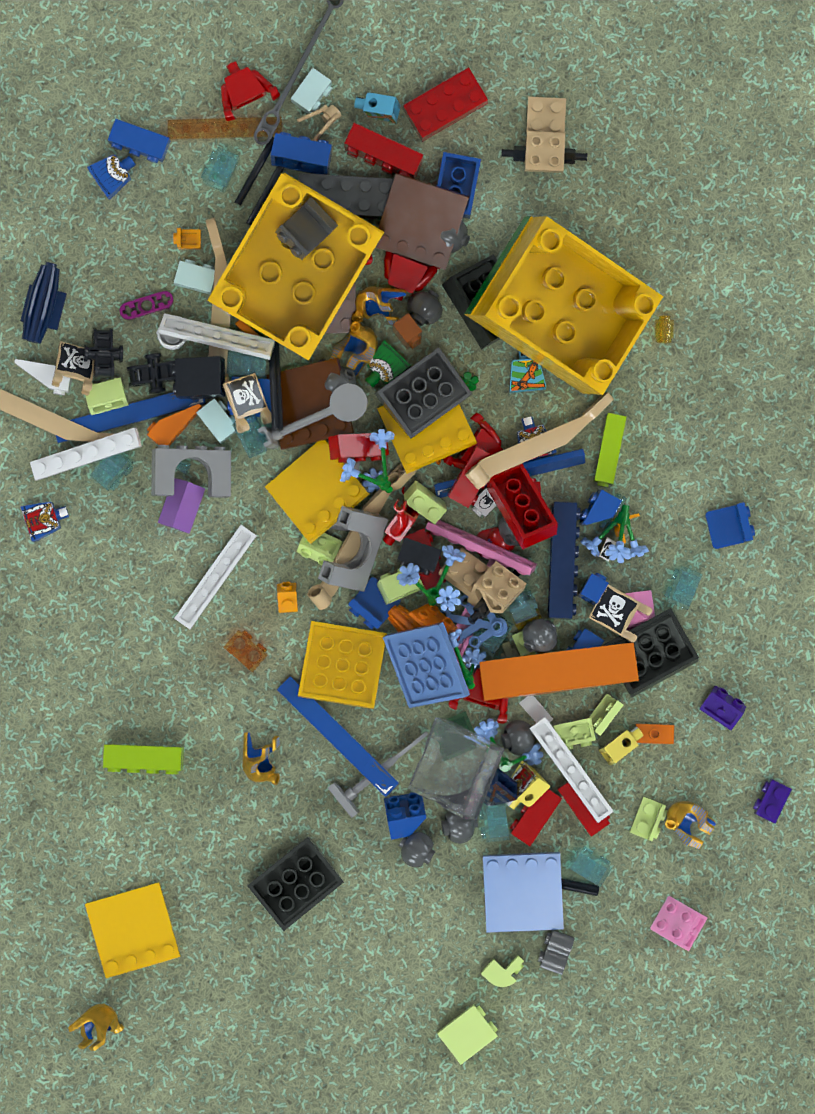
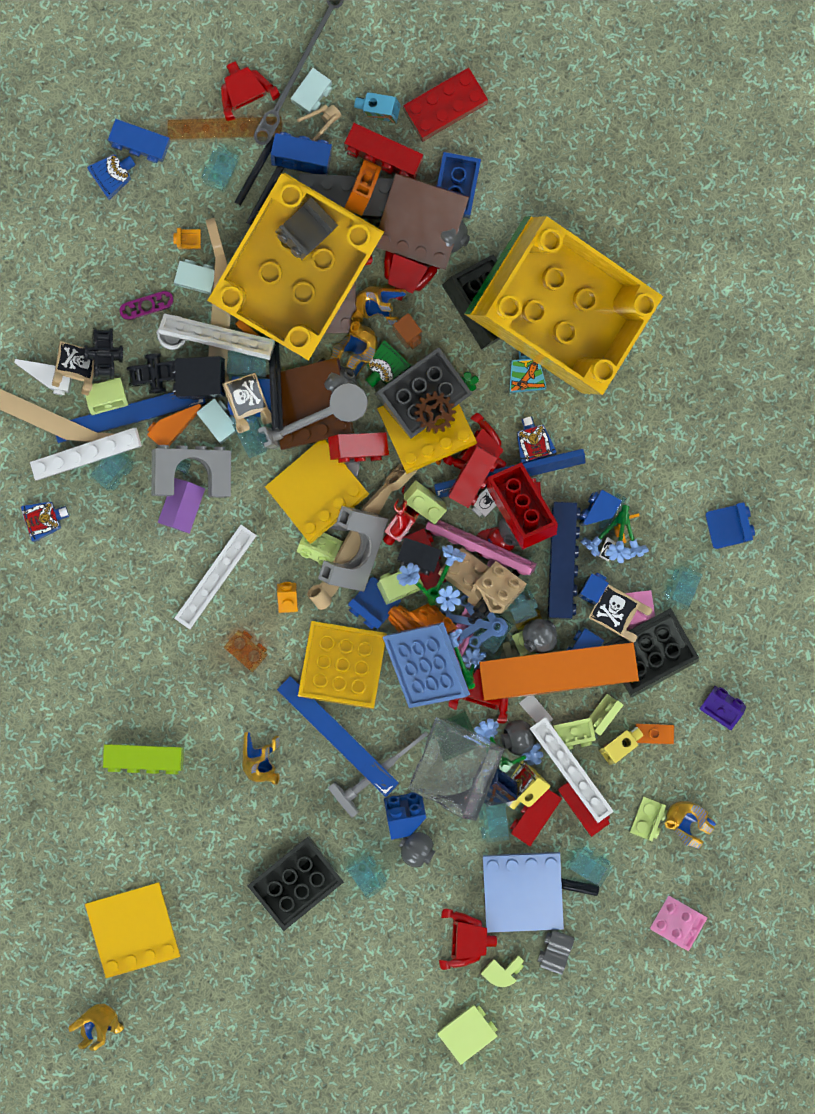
dark blue plate [20,262,67,344] -> none
light blue plant [340,429,395,493] -> none
dark grey plant [407,290,443,326] -> none
dark grey plant [441,807,478,844] -> none
tan piece [465,391,614,489] -> none
tan piece [501,97,587,173] -> none
lime brick [593,413,627,488] -> none
clear yellow brick [654,316,674,344] -> none
dark purple bracket [753,779,792,824] -> none
none -> orange slope [344,159,382,216]
none -> clear light blue brick [345,854,387,900]
none -> reddish brown gear [414,391,456,434]
none -> red torso [439,909,497,970]

